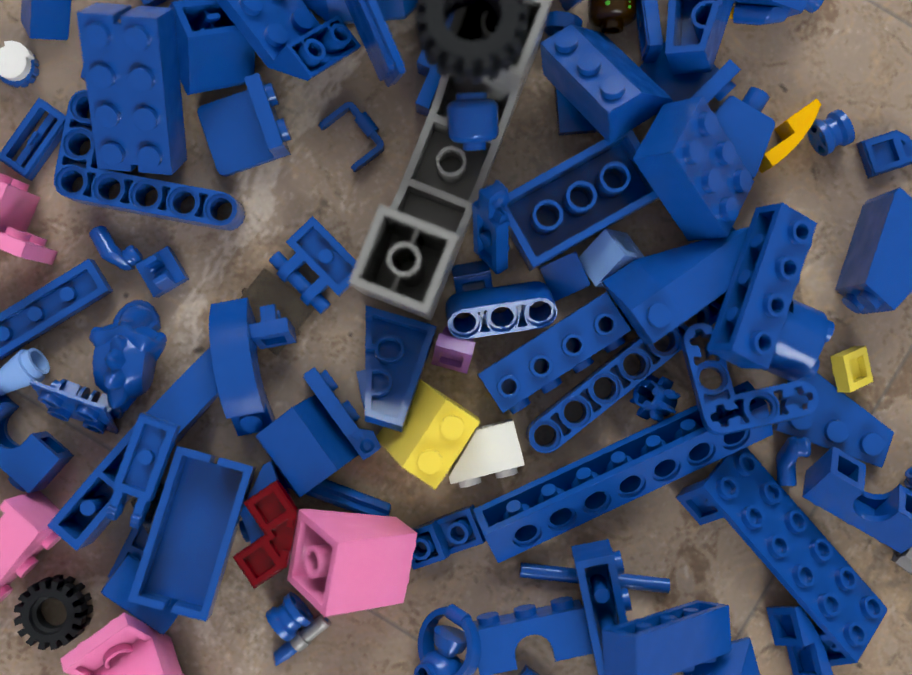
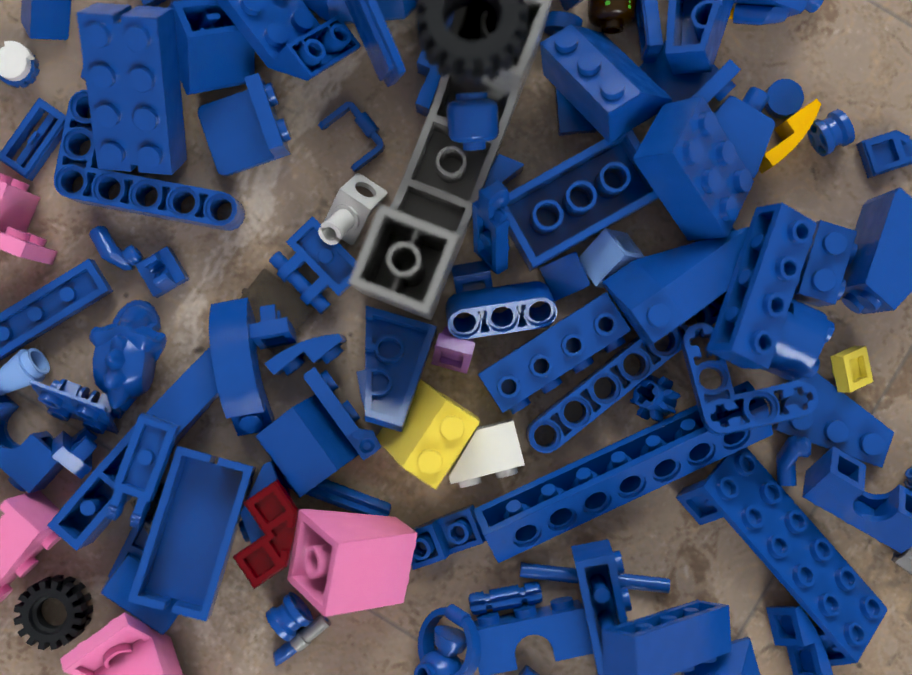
none -> blue tile [51,427,97,479]
none -> blue slope [264,334,347,376]
none -> white bracket [318,173,387,245]
none -> blue axle [469,581,543,615]
none -> blue slope [484,154,524,188]
none -> blue tile [764,79,804,119]
none -> blue brick [792,220,857,307]

